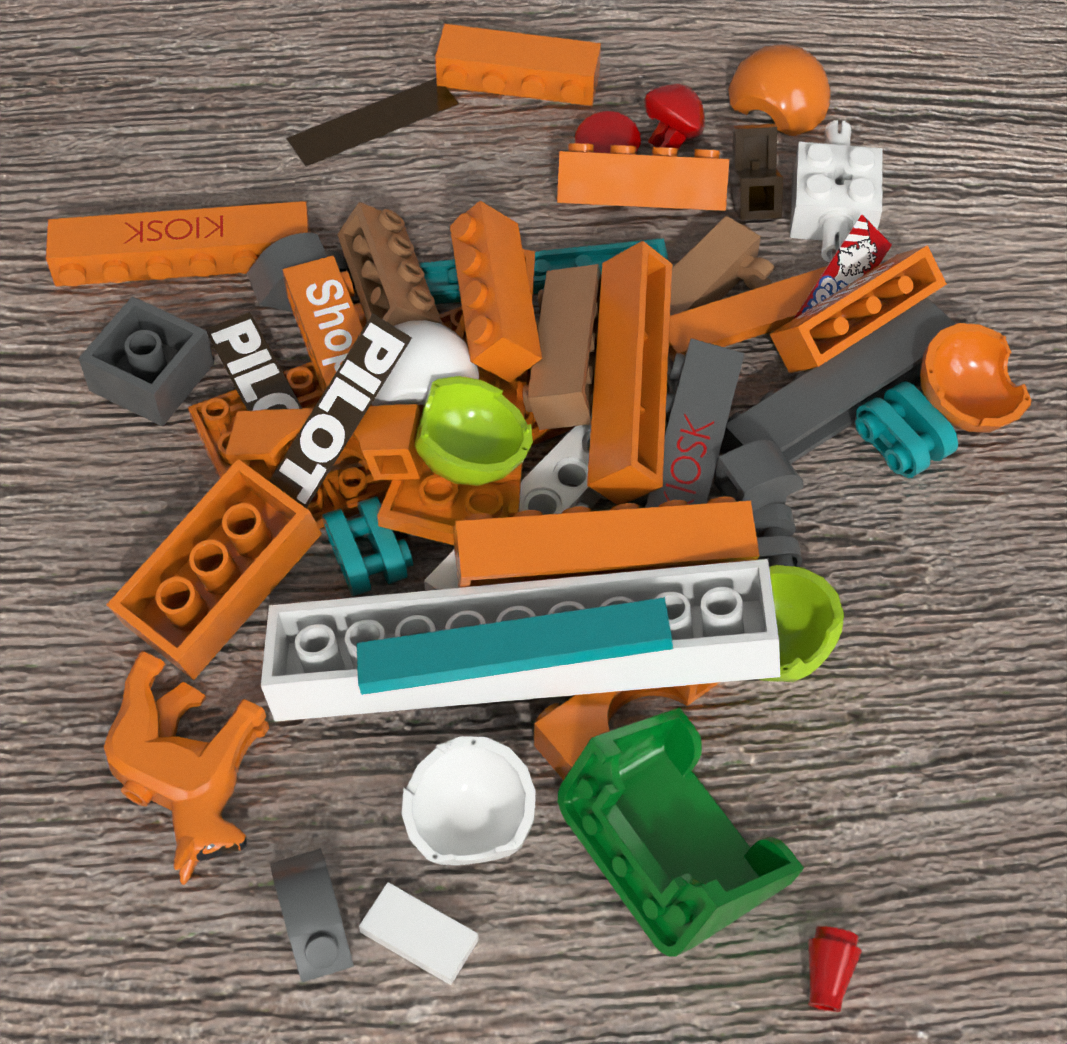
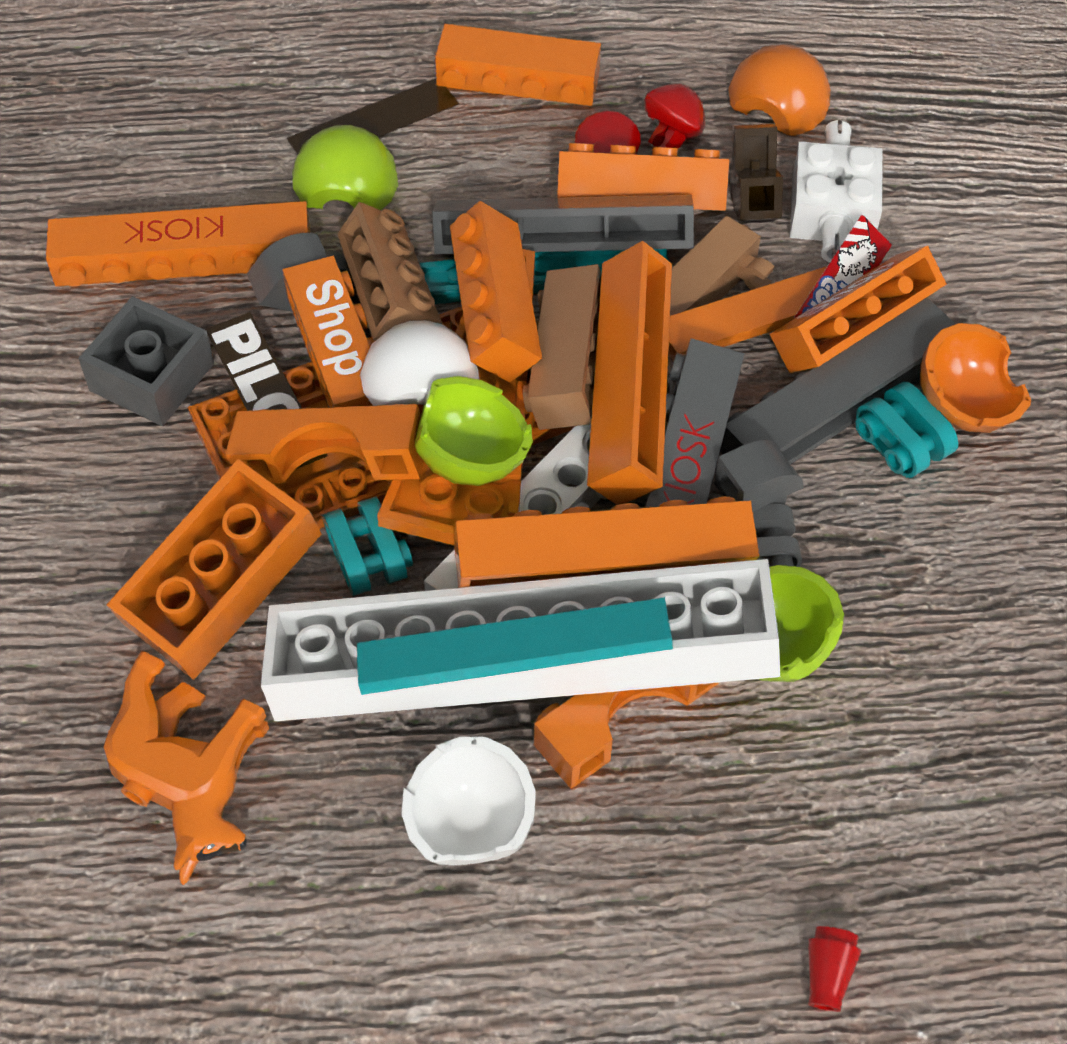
sticker [269,313,412,509] -> none
dark grey brick [270,848,354,983] -> none
white tile [359,882,479,985] -> none
green windscreen [558,707,804,957] -> none
none -> lime cylinder [292,125,398,210]
none -> dark grey brick [432,195,694,254]

